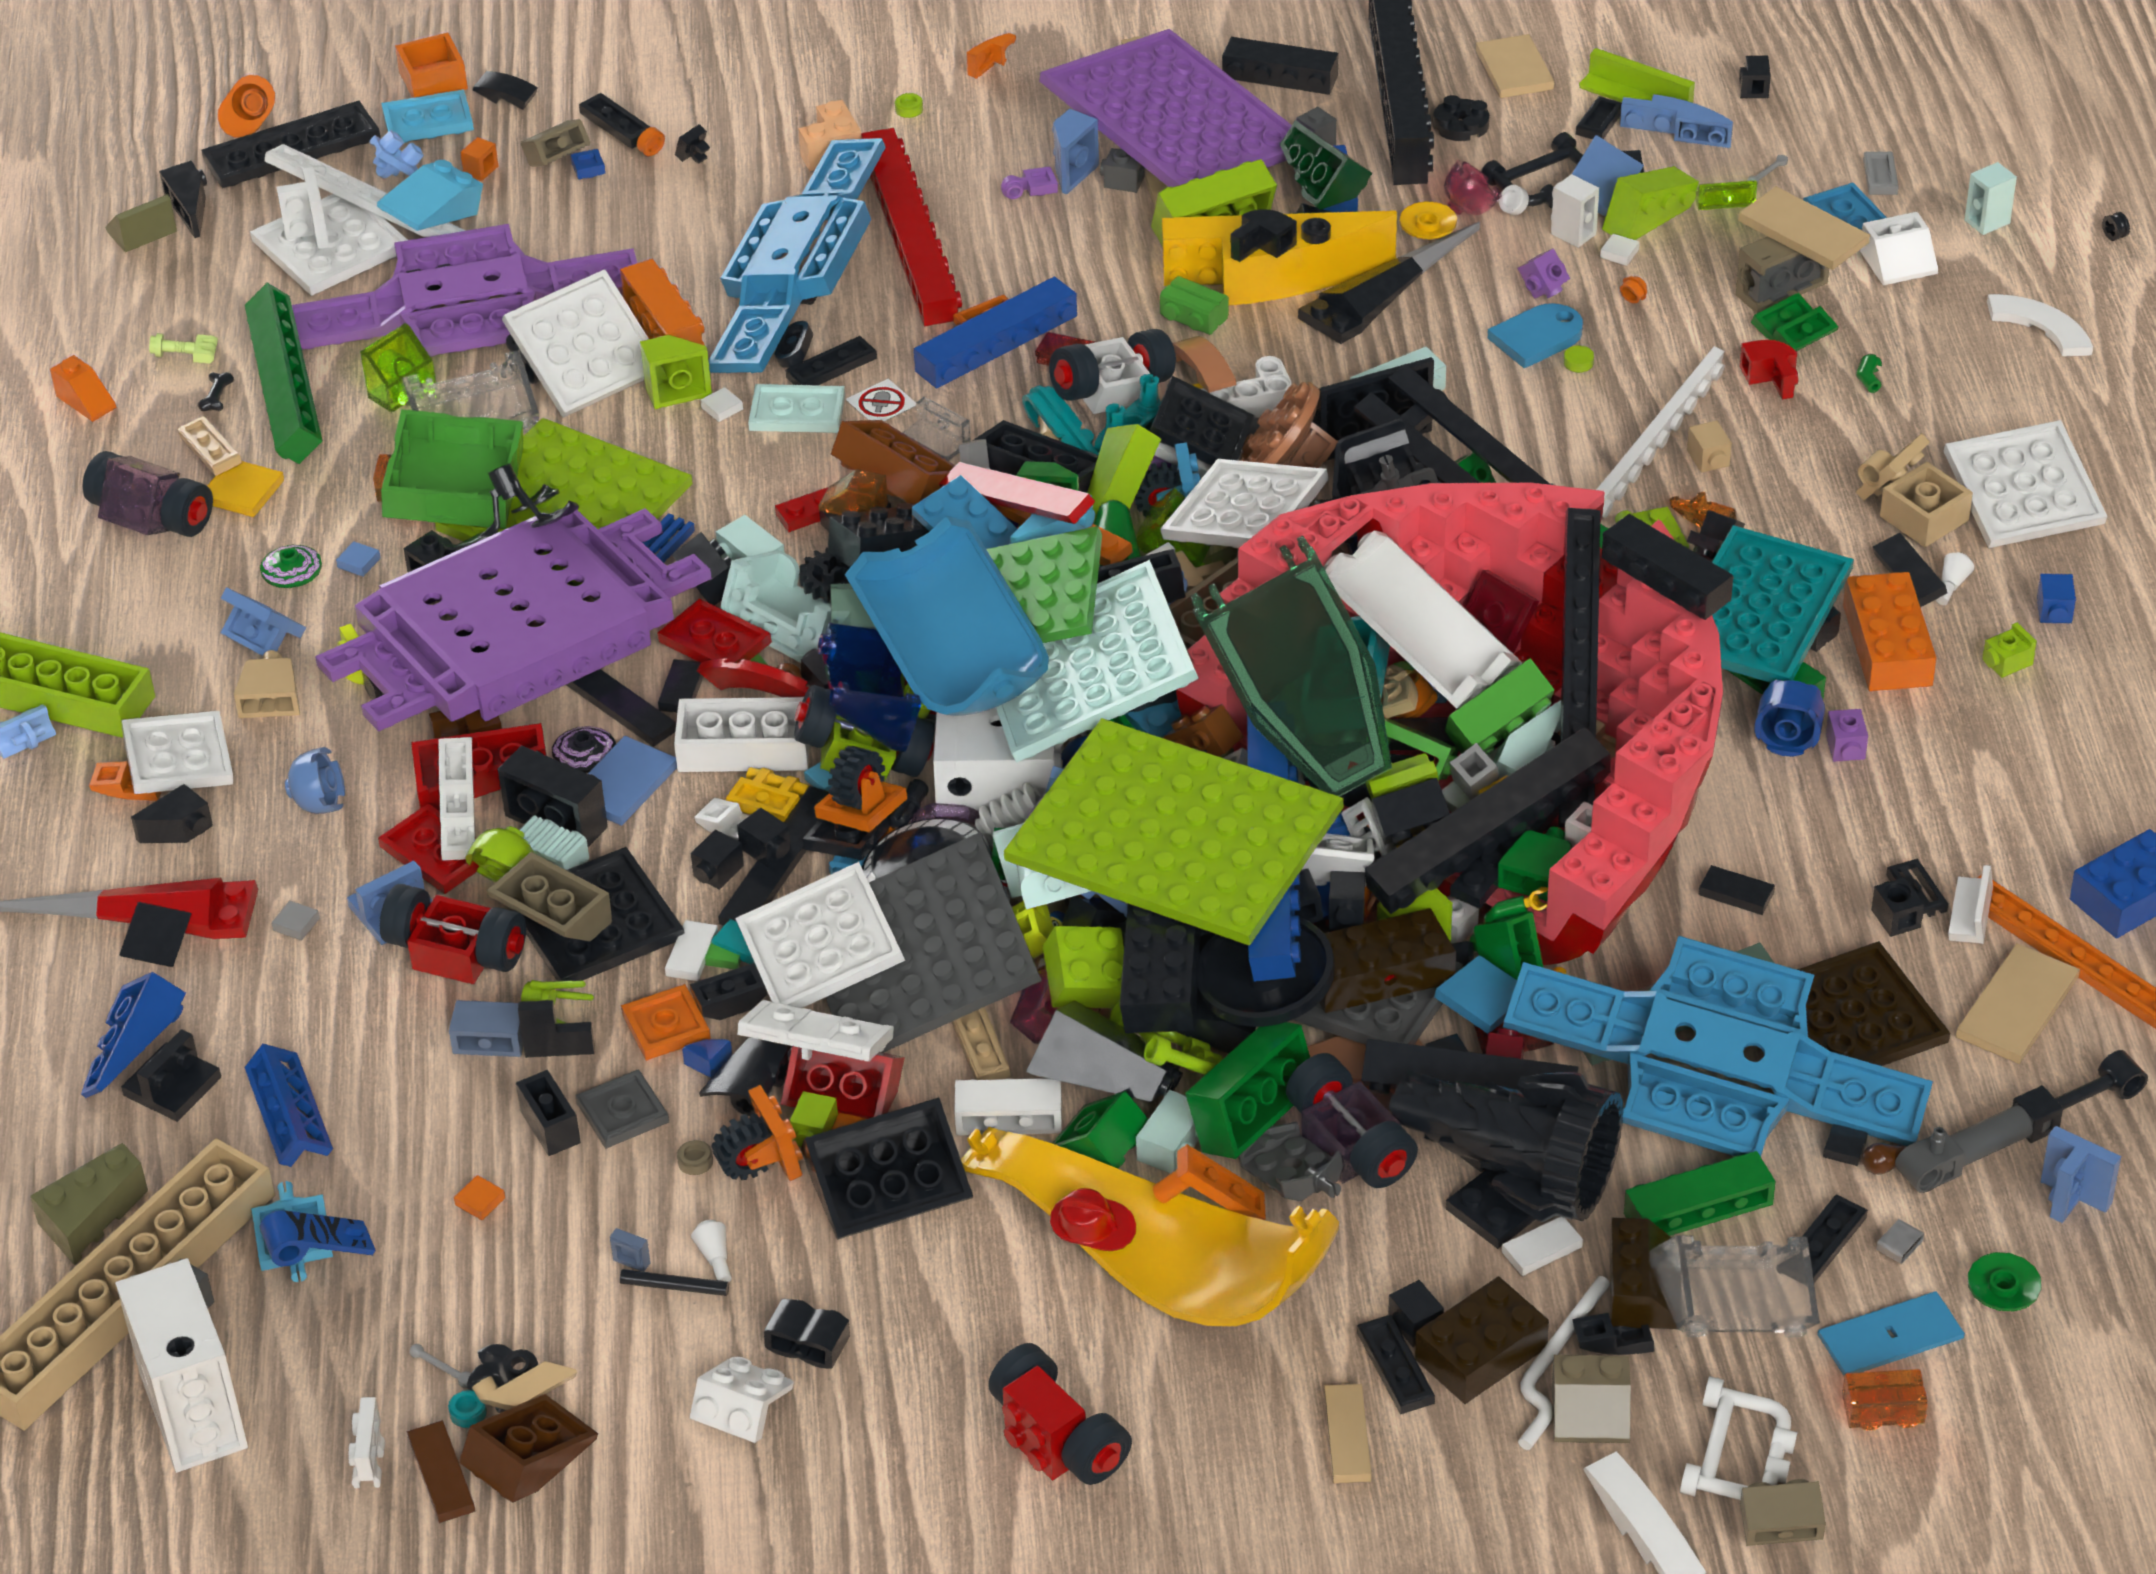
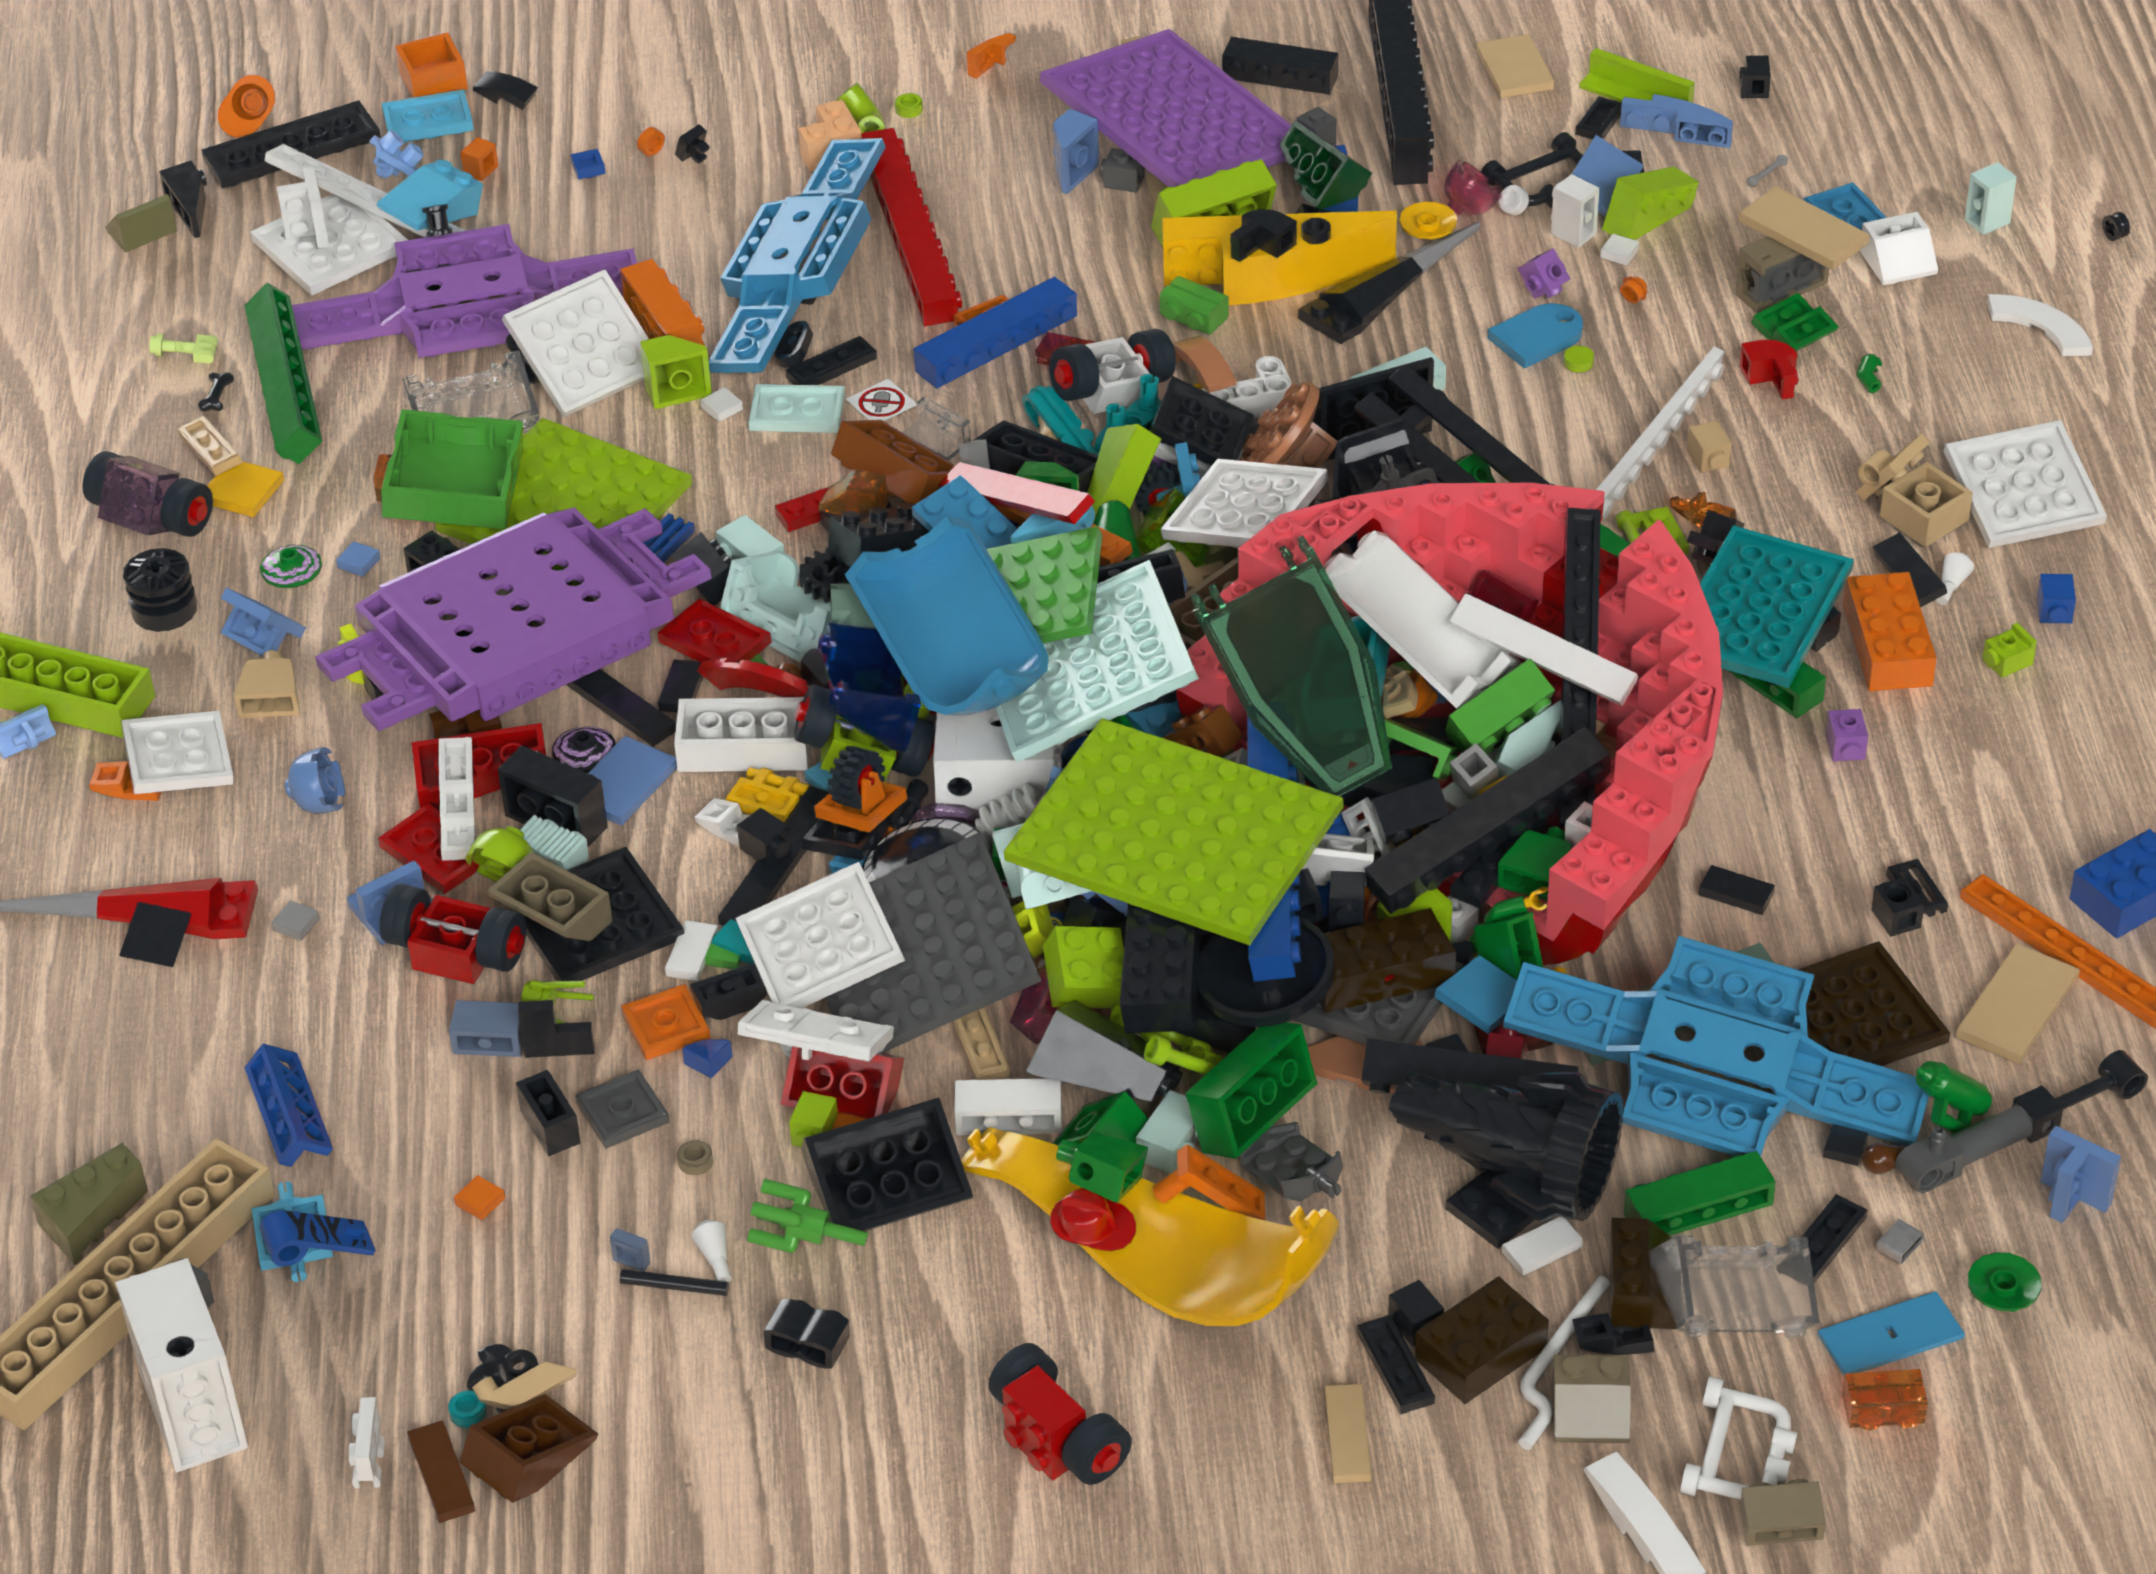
orange slope [50,355,117,422] -> none
blue wedge [81,972,186,1098] -> none
black bracket [121,1029,221,1122] -> none
black slope [131,784,213,843] -> none
clear neon green slope [360,323,436,413] -> none
light grey hinge [410,1344,471,1388] -> none
black plant [442,463,580,550] -> none
dark tan brick [521,119,590,167] -> none
black plate [579,93,650,149] -> none
white bracket [690,1357,794,1443] -> none
black brick [691,829,744,890] -> none
black panel [699,1037,792,1116] -> none
plate [711,1085,803,1181] -> none
medium lavender plate [1001,167,1058,199] -> none
brick [1286,1053,1418,1188] -> none
lime panel [1364,753,1439,800] -> none
black plate [1433,95,1490,141] -> none
black brick [1601,513,1733,620] -> none
clear neon green slope [1695,180,1757,210] -> none
blue brick [1754,680,1825,757] -> none
light grey tile [1863,151,1899,195] -> none
white panel [1948,865,1993,944] -> none
none -> black wheel [123,548,197,632]
none -> black bush [422,204,453,237]
none -> bright green plant [747,1178,868,1253]
none -> lime cylinder [836,82,886,133]
none -> green torso [1056,1133,1148,1203]
none -> white tile [1449,593,1639,706]
none -> green piece [1916,1061,1992,1133]

